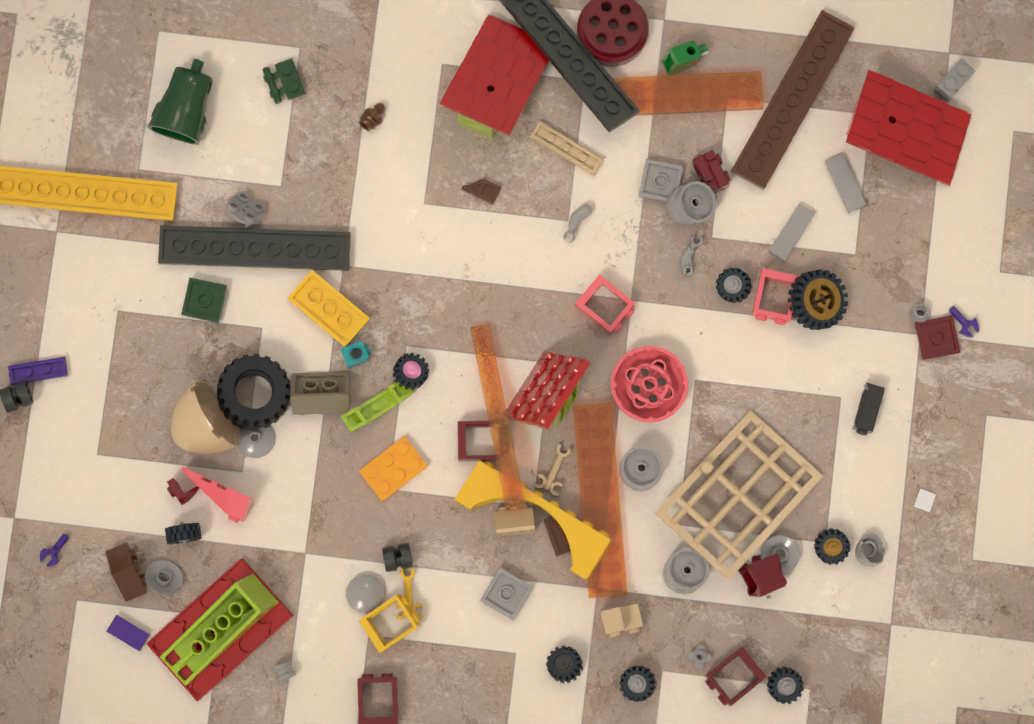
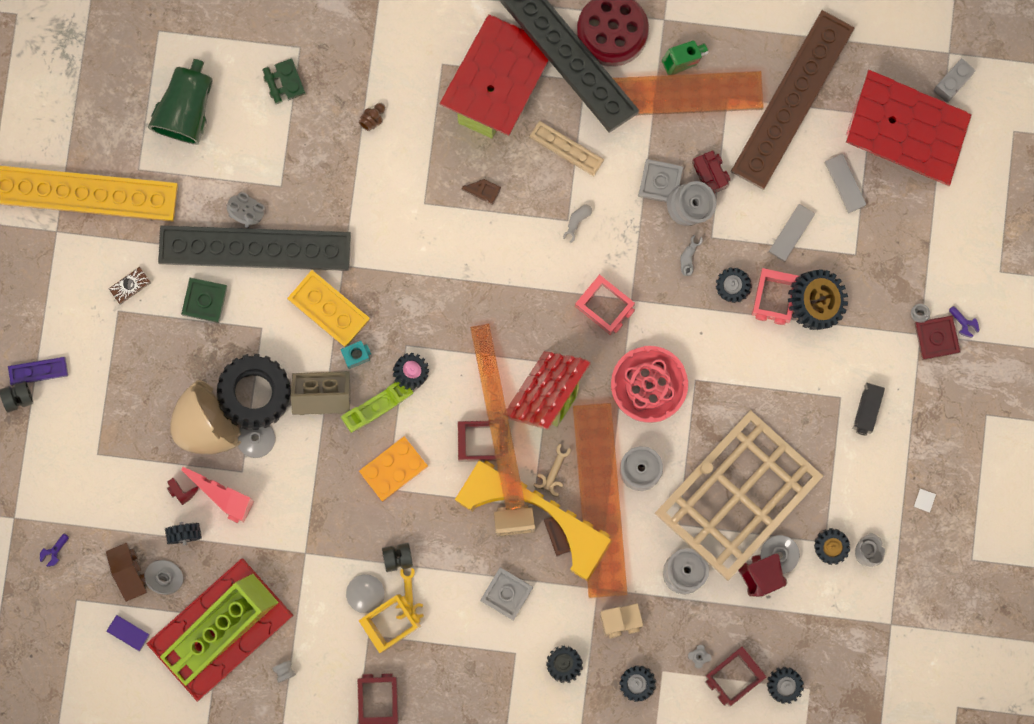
none -> tile [108,267,151,305]

